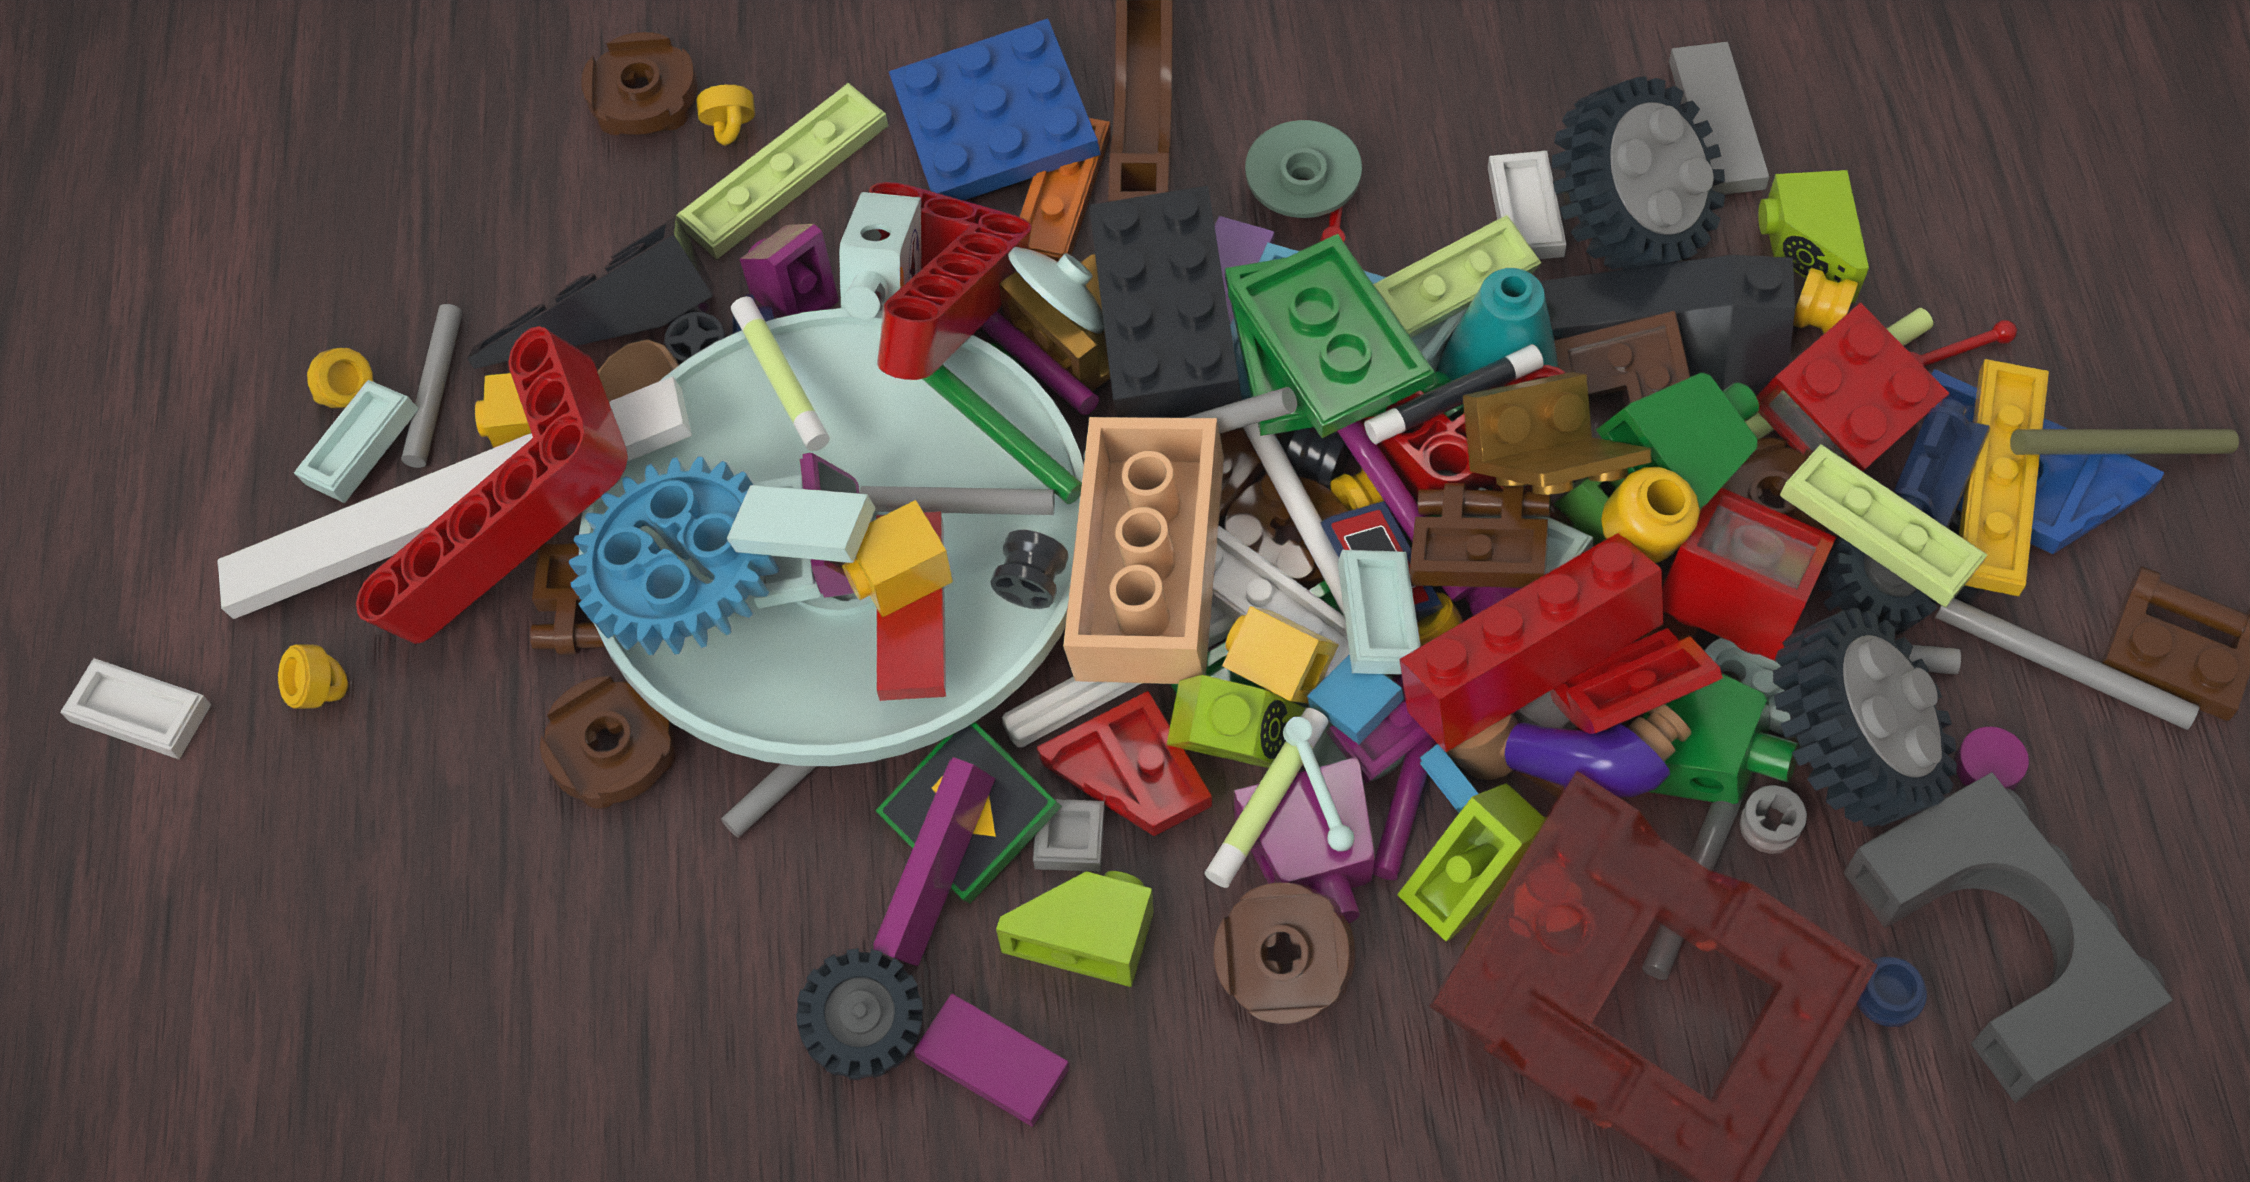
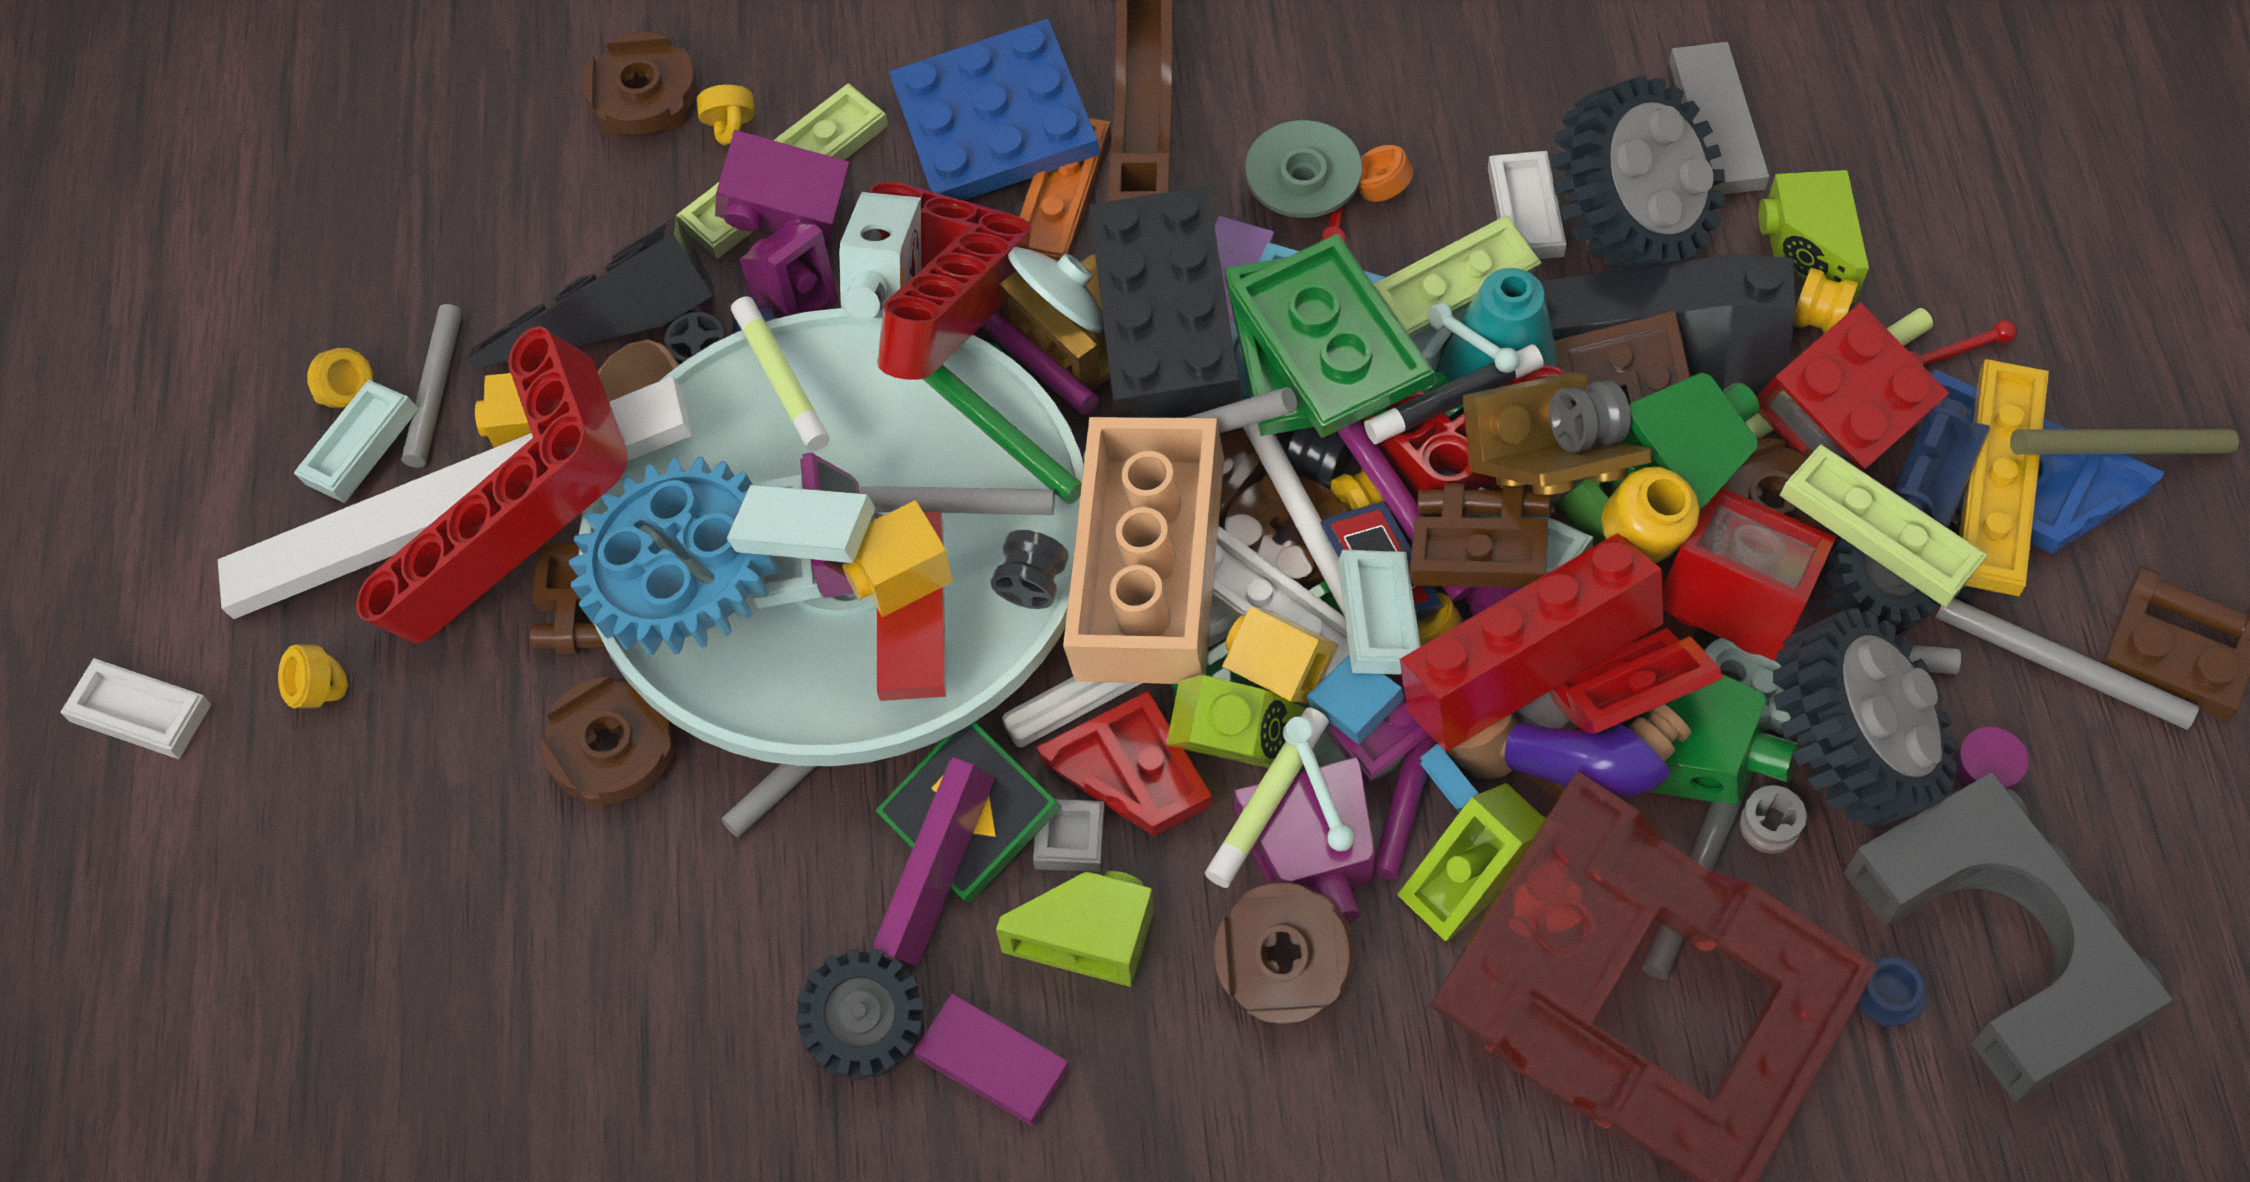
none -> magenta brick [715,130,849,247]
none -> orange tile [1358,145,1414,202]
none -> light aqua hinge [1427,302,1520,373]
none -> dark grey wheel [1549,379,1631,453]

